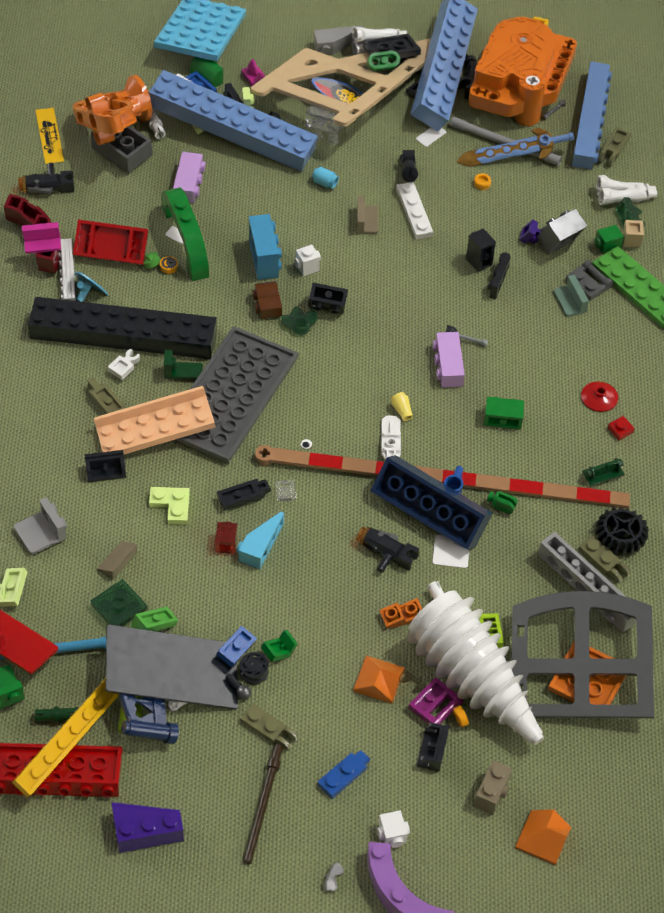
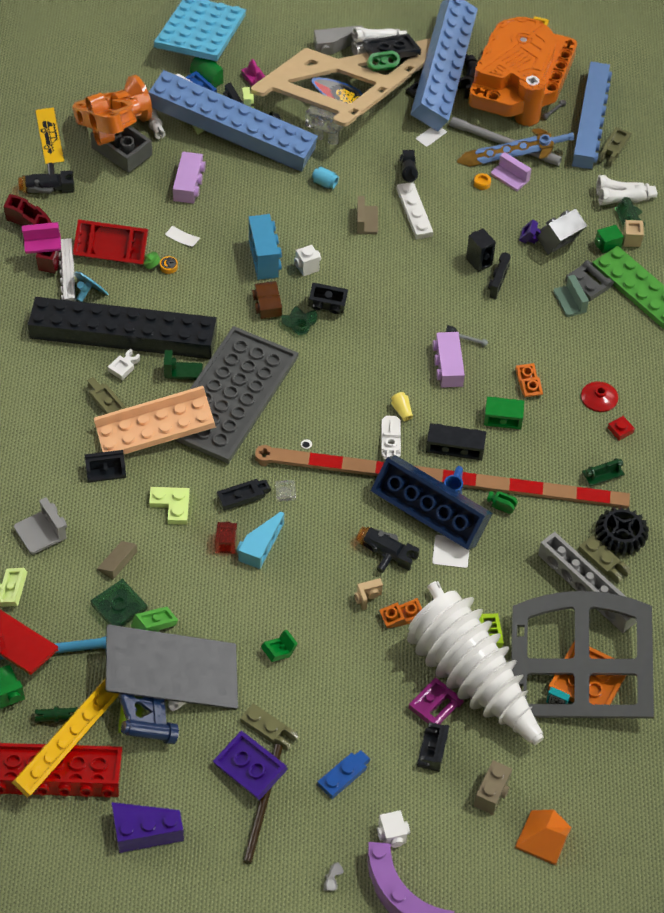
green arch [161,187,209,281] -> none
plate [216,626,257,668] -> none
piece [225,673,251,700] -> none
black wheel [240,652,269,685] -> none
orange slope [353,656,405,704] -> none
light orange tile [453,706,469,728] -> none
none -> dark purple plate [213,730,288,800]
none -> tan bracket [354,578,383,610]
none -> black brick [426,423,487,461]
none -> lavender panel [491,152,531,191]
none -> orange slope [515,363,543,397]
none -> teal tile [546,687,570,704]

